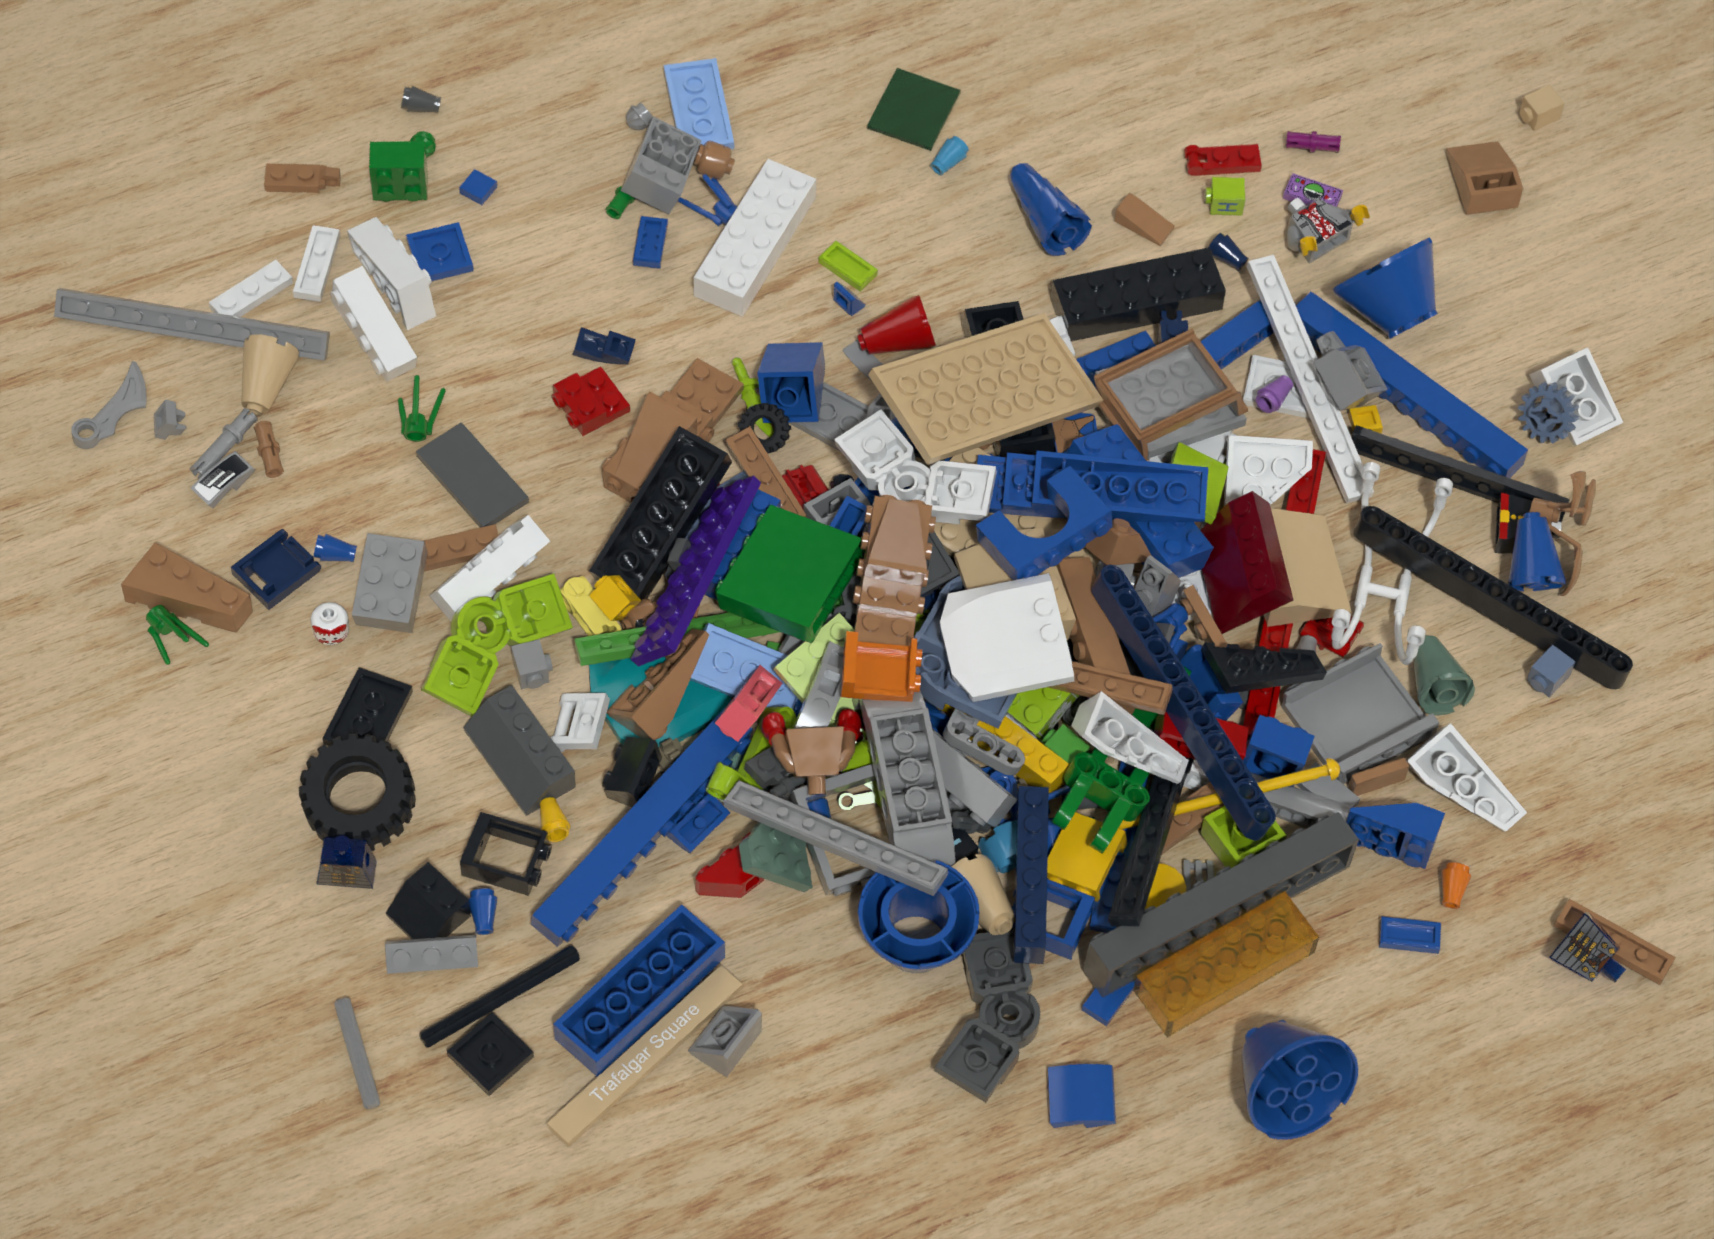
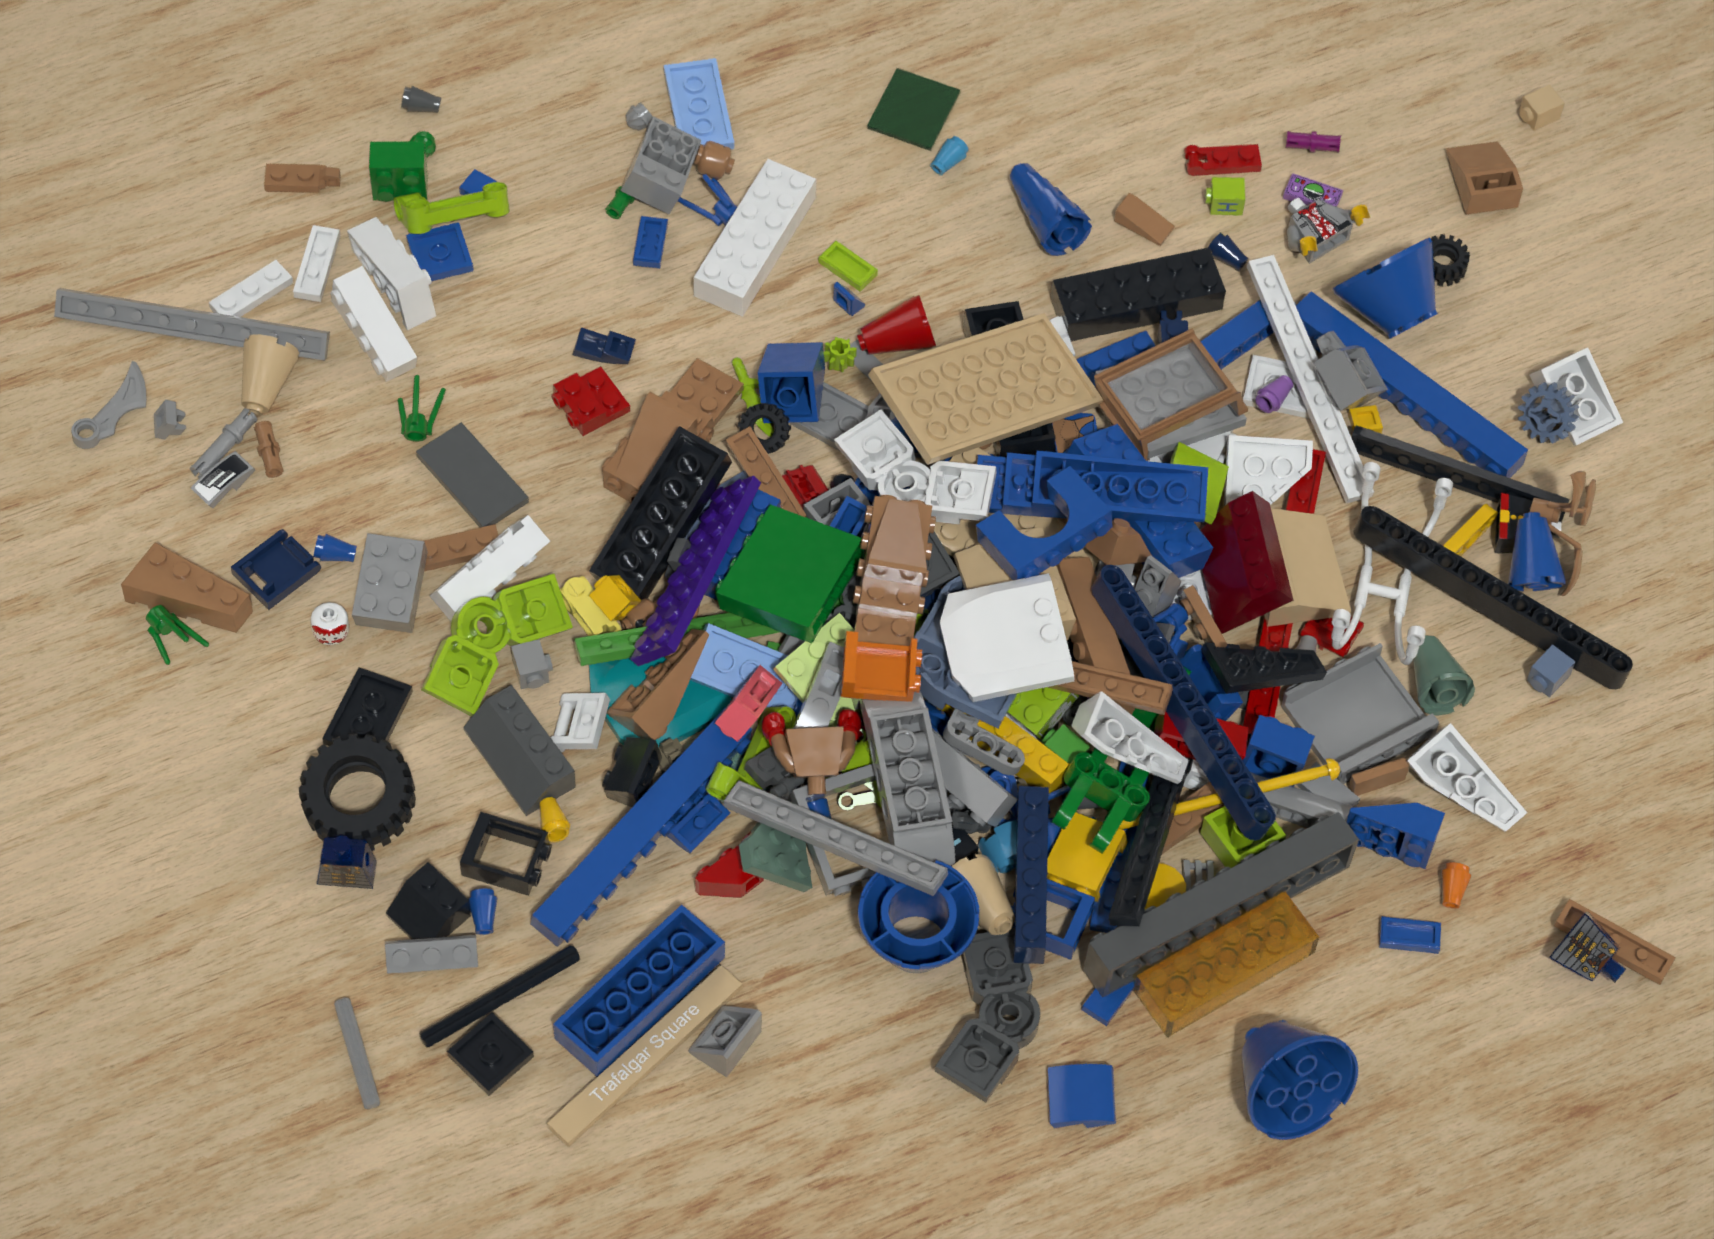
none -> lime piece [394,182,510,234]
none -> lime gear [824,337,857,372]
none -> black tyre [1431,234,1470,287]
none -> yellow beam [1443,504,1498,556]

